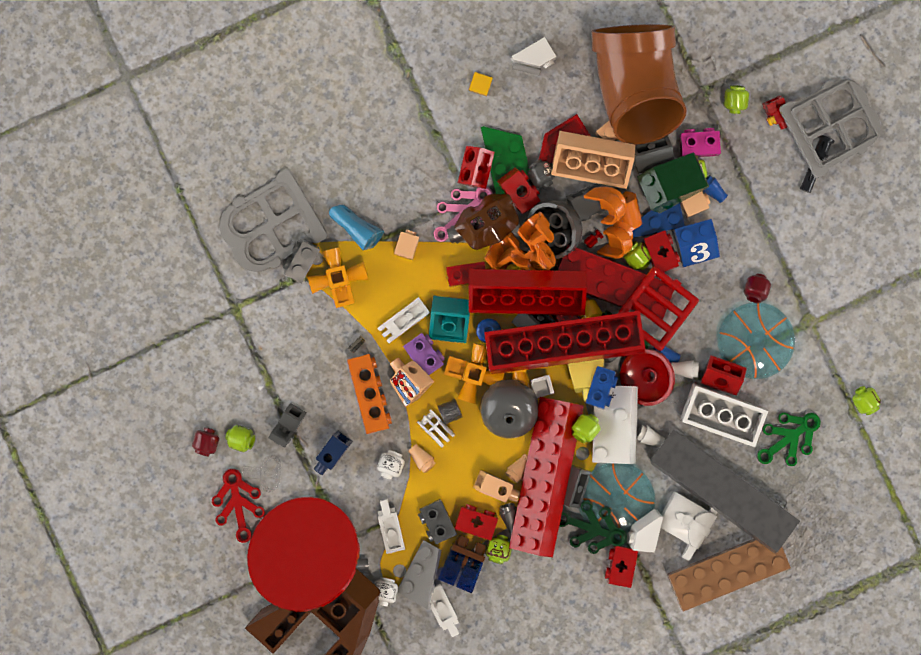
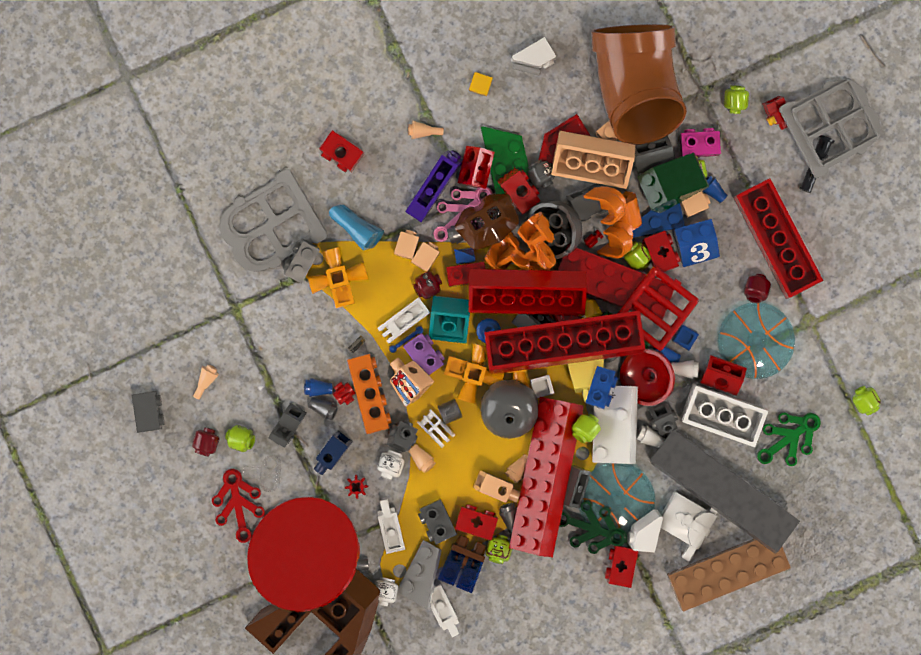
none -> dark grey brick [132,391,165,433]
none -> light nougat cone [193,365,219,400]
none -> blue cone [304,378,333,397]
none -> flat silver cone [308,397,338,420]
none -> red brick [319,130,364,173]
none -> red gear [332,382,356,405]
none -> red gear [345,475,369,499]
none -> dark grey brick [387,420,418,452]
none -> blue hinge [389,326,423,353]
none -> dark purple slope [405,150,463,222]
none -> light nougat cone [408,120,444,139]
none -> light nougat brick [411,242,440,272]
none -> dark red head [412,271,442,299]
none -> blue slope [454,248,475,265]
none -> dark grey brick [649,401,678,436]
none -> blue tile [673,325,699,351]
none -> red brick [733,178,824,299]

